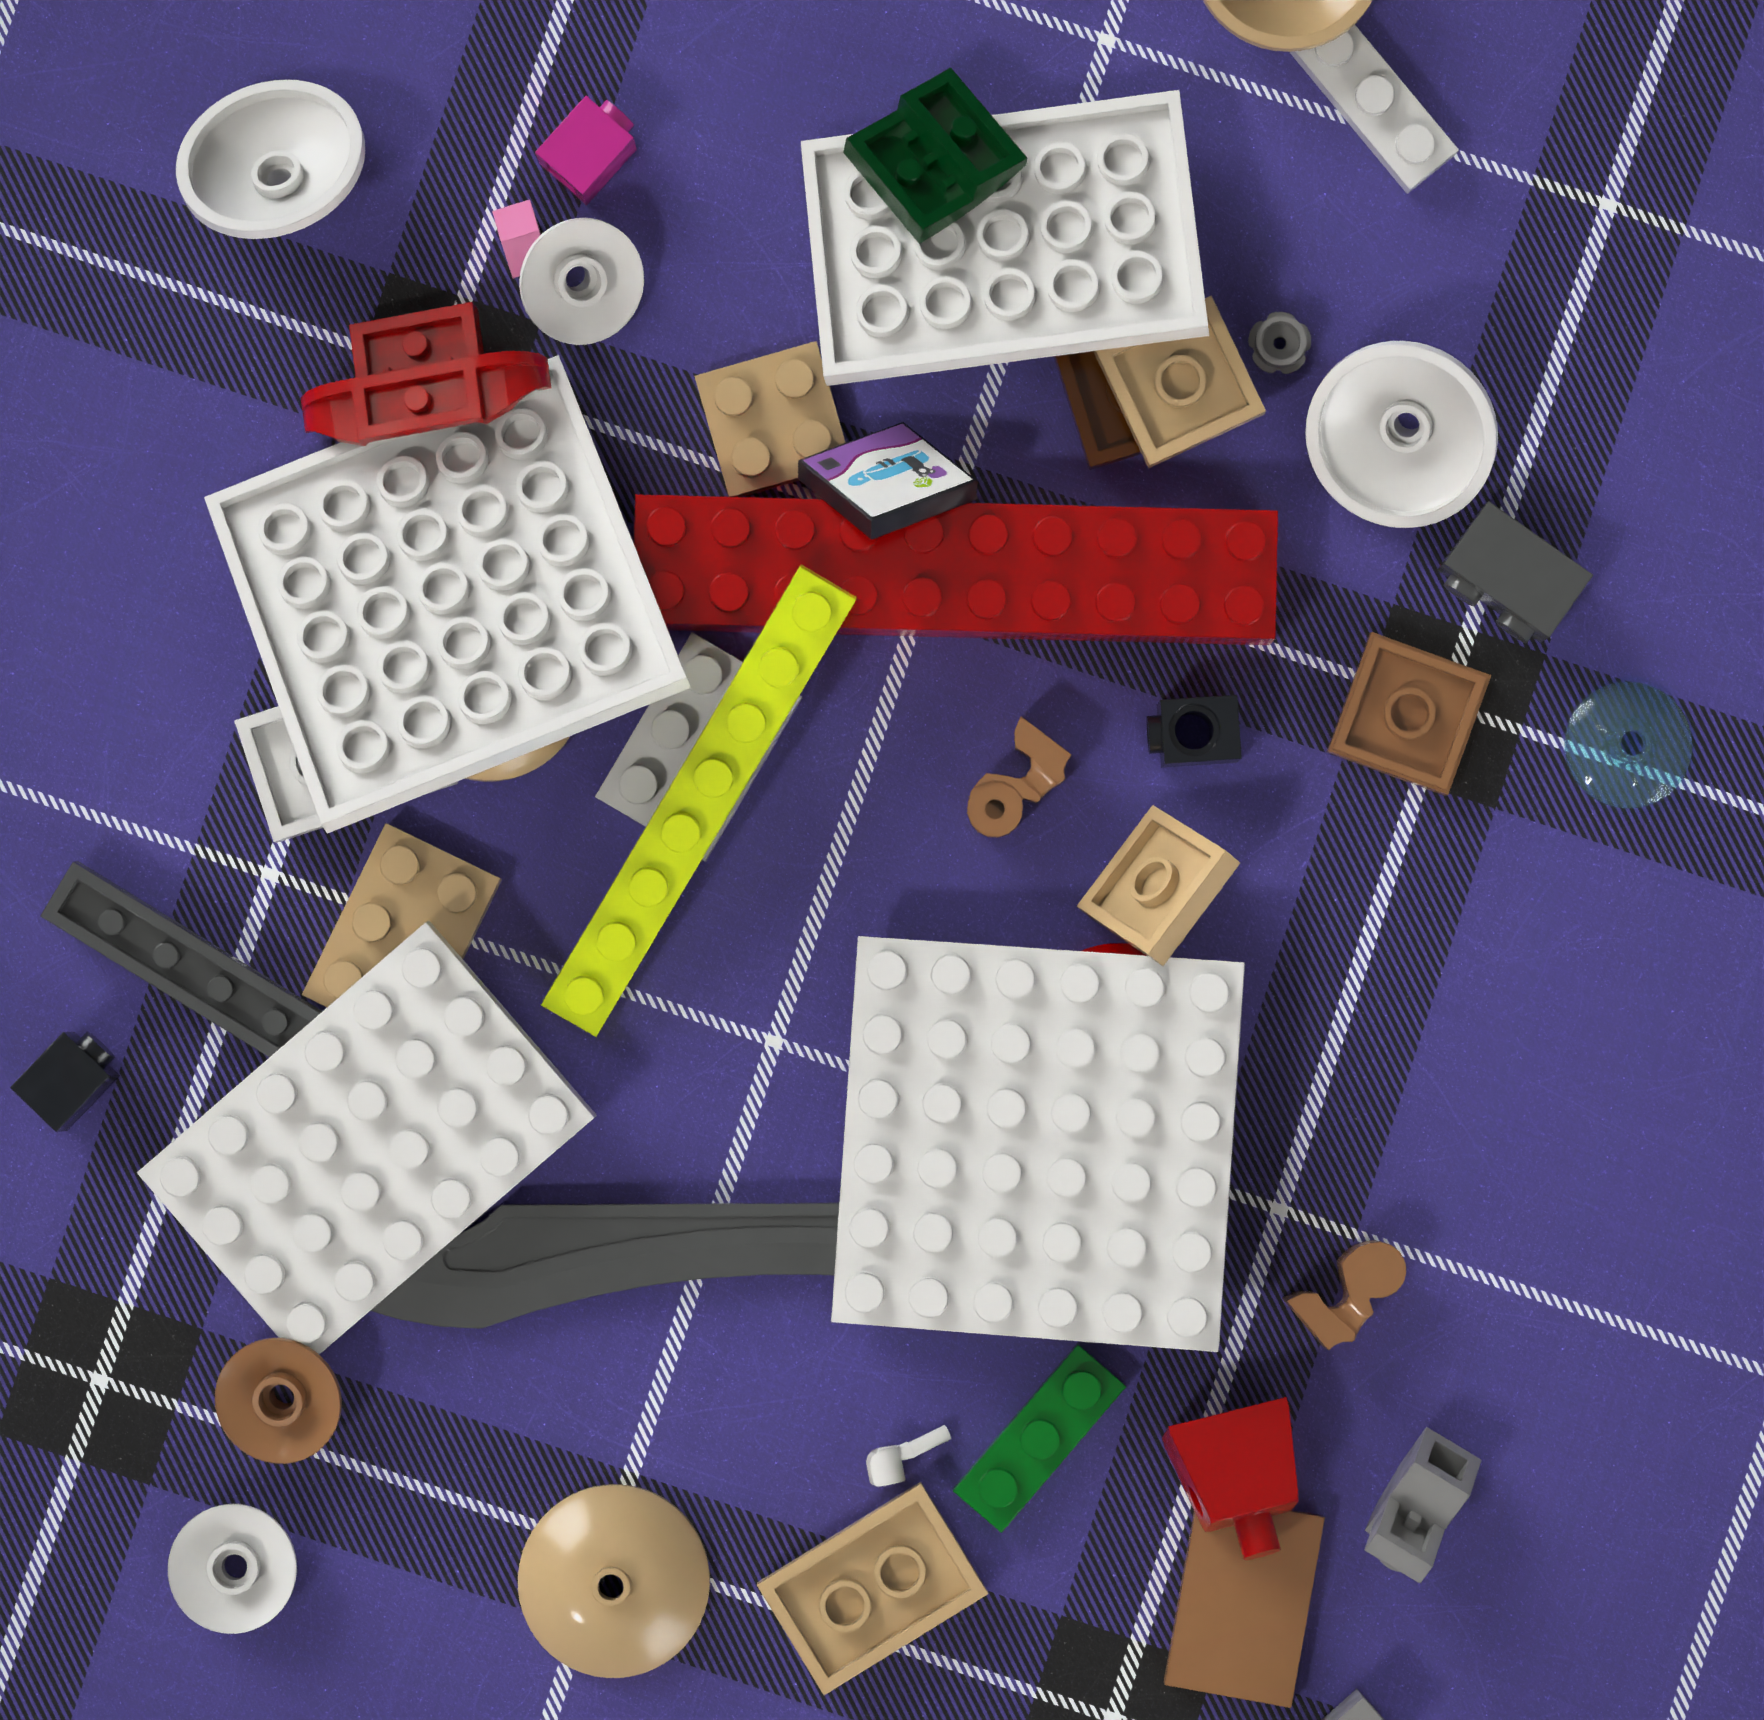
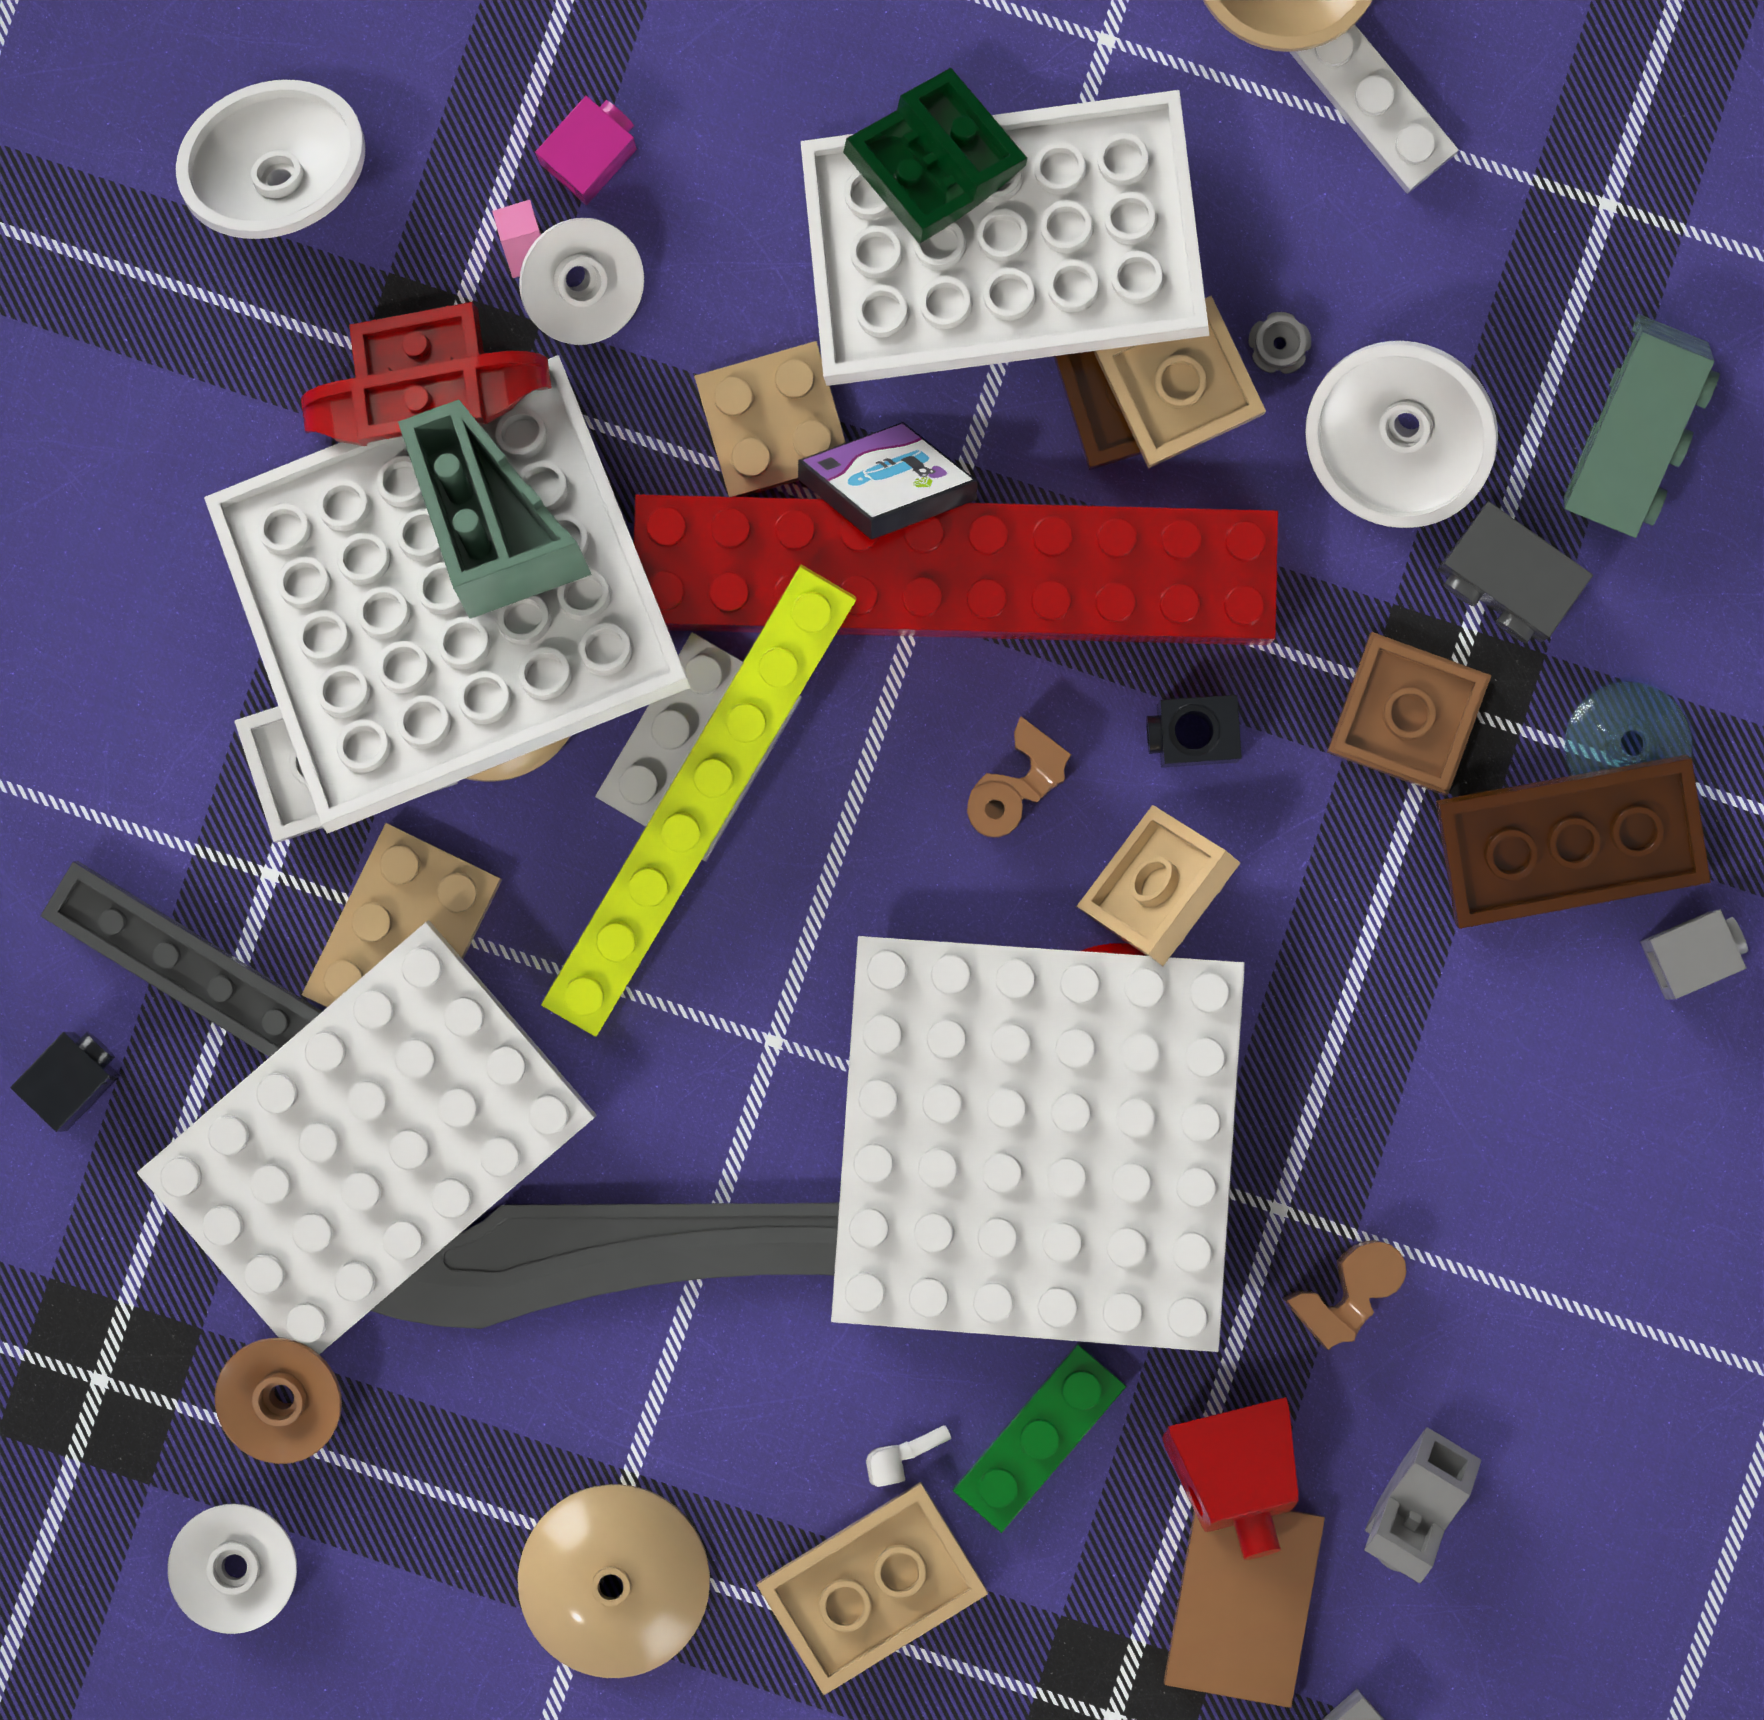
none -> sand green wedge [398,400,592,619]
none -> reddish brown plate [1436,755,1711,929]
none -> sand green wedge [1564,314,1720,538]
none -> light grey brick [1640,909,1748,1000]

